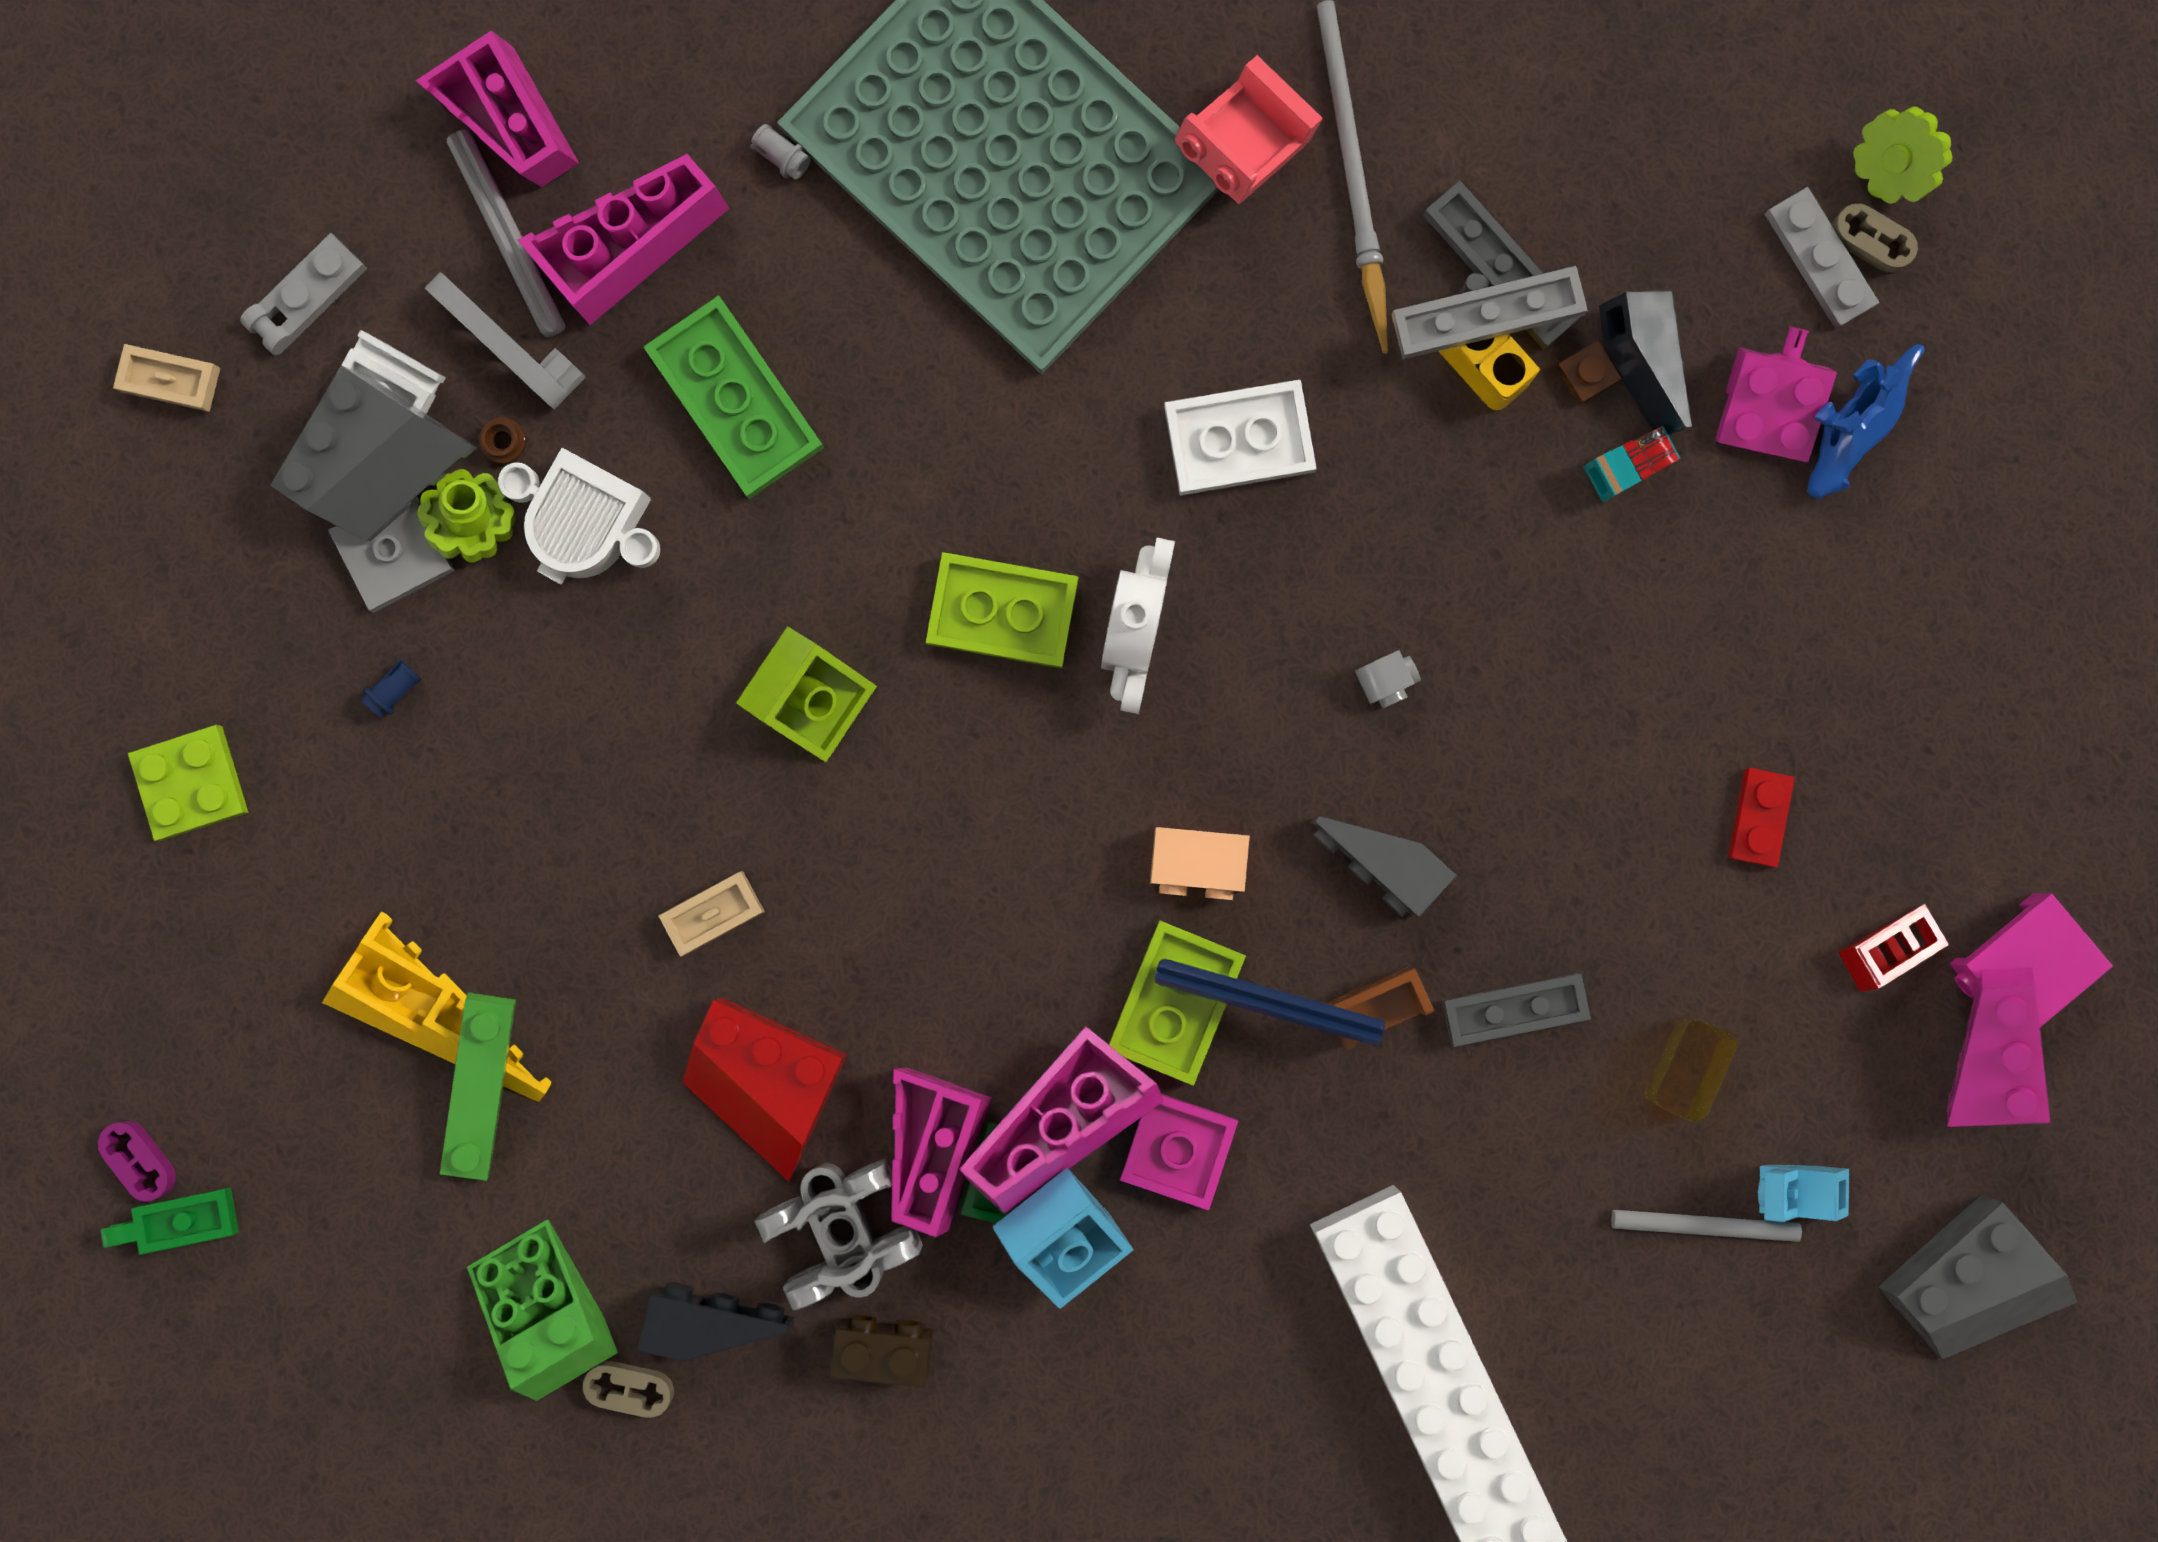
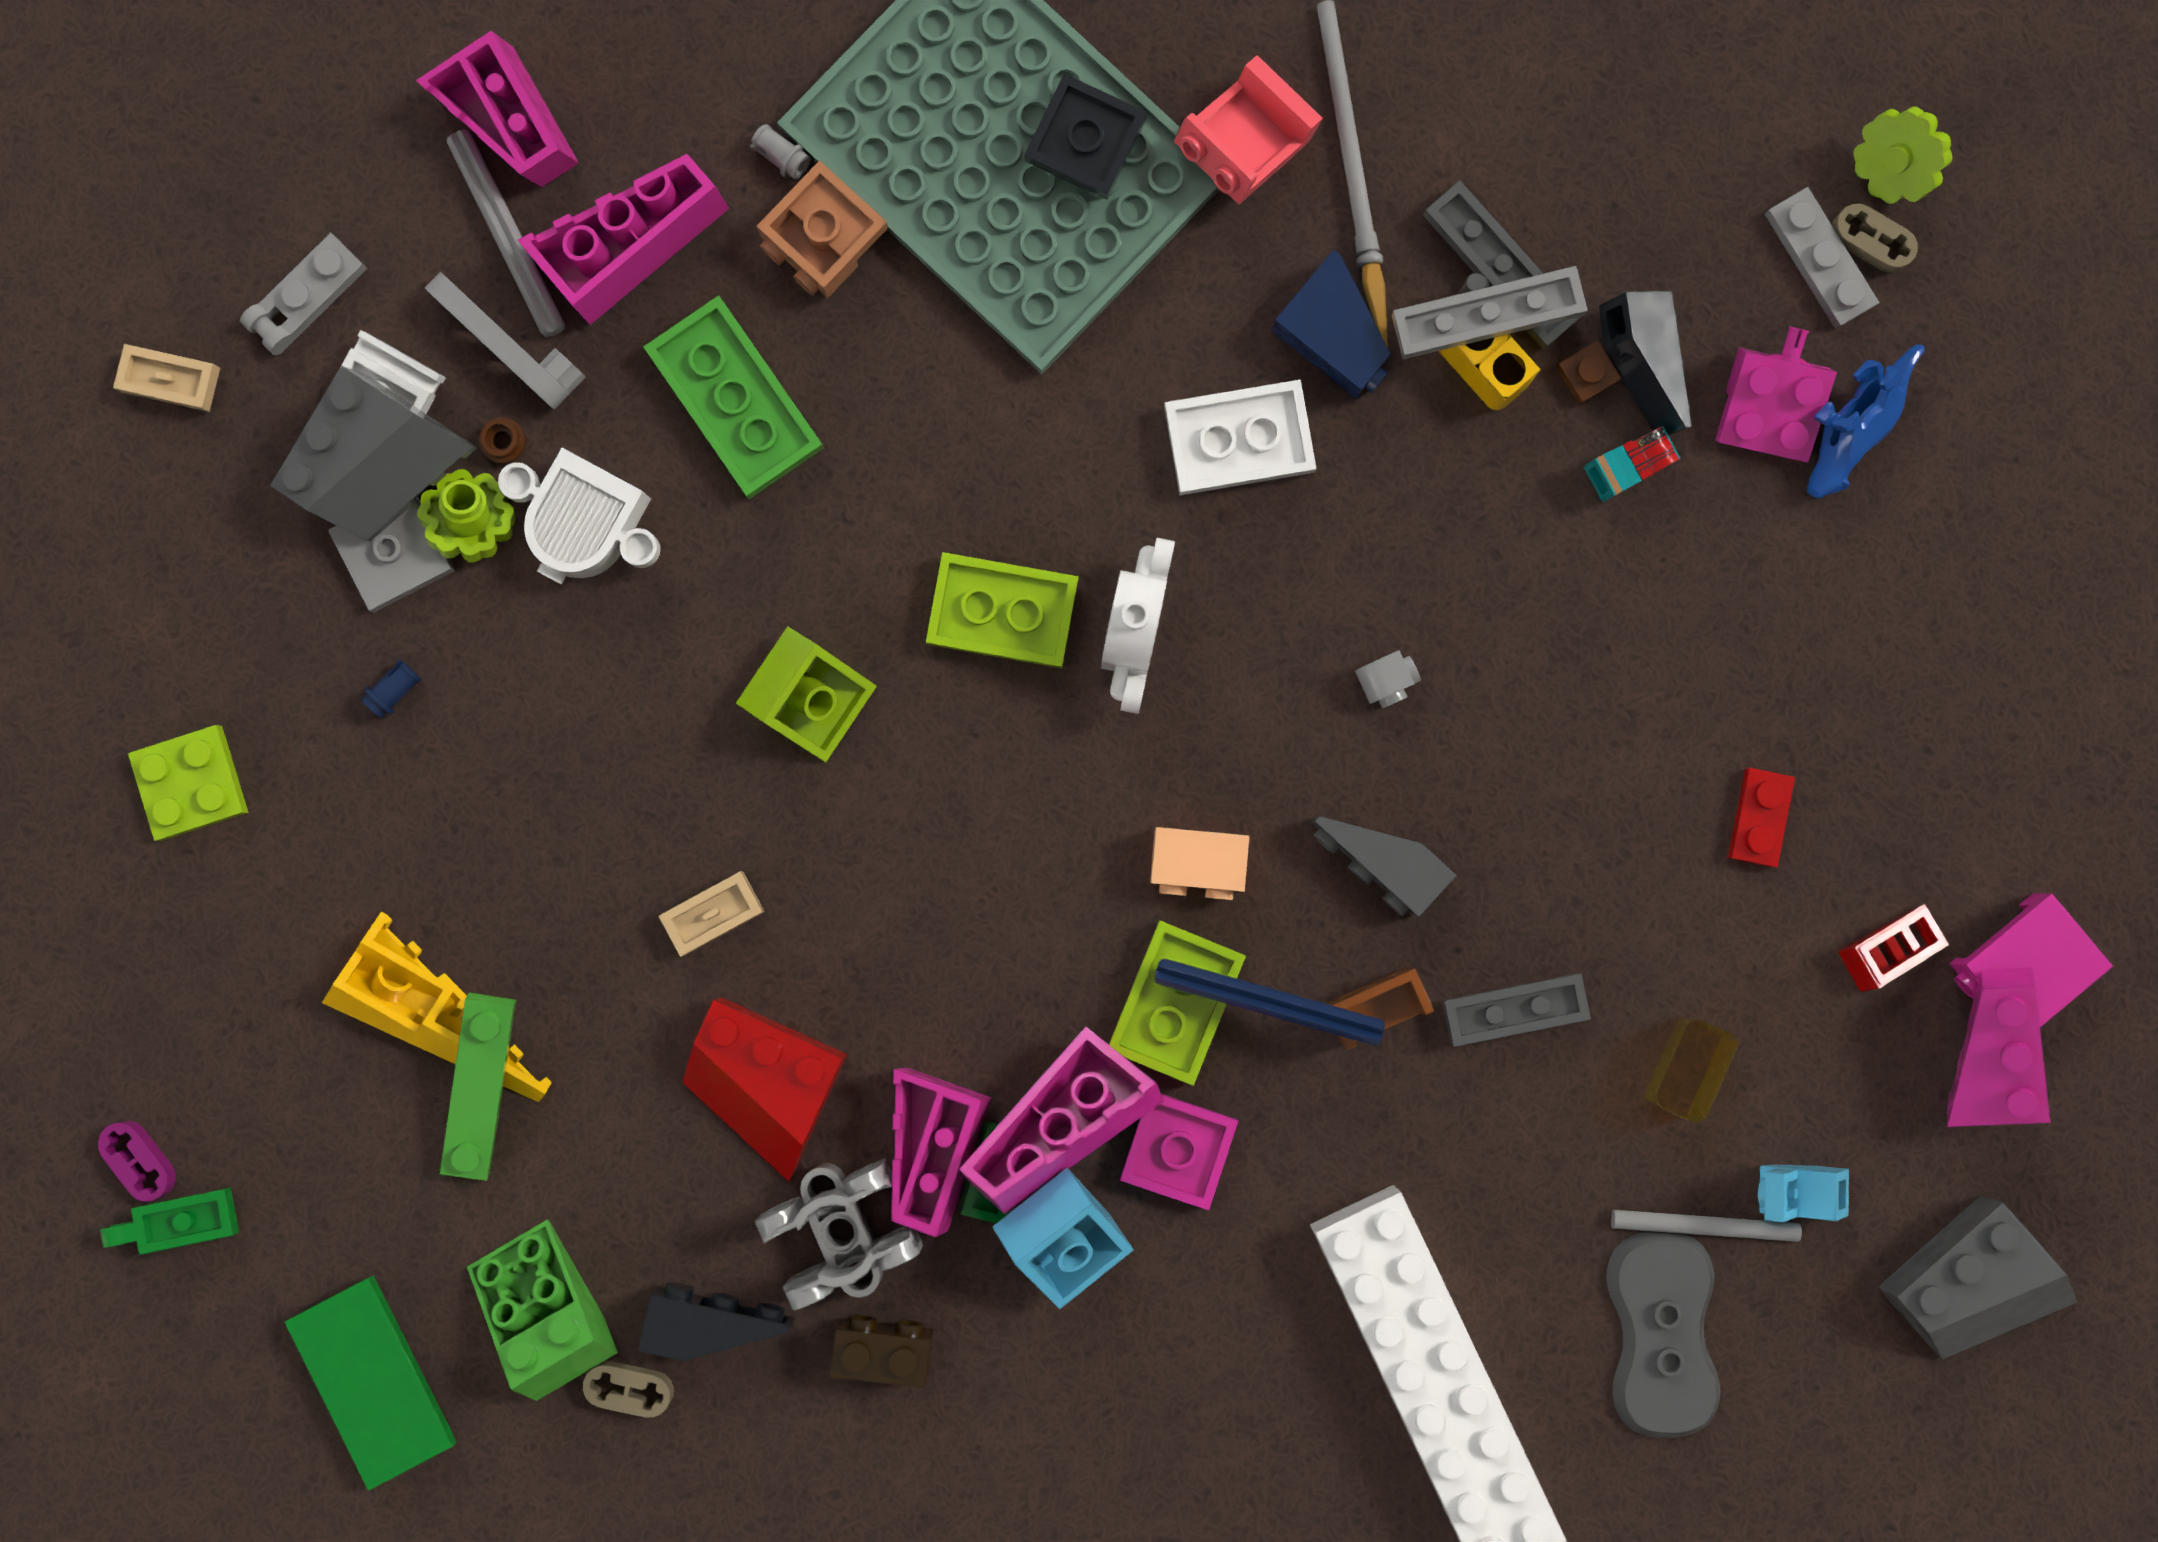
none -> green tile [285,1275,457,1491]
none -> nougat plate [756,160,888,299]
none -> black plate [1024,73,1147,200]
none -> dark blue slope [1272,249,1390,399]
none -> dark grey plate [1606,1231,1721,1438]

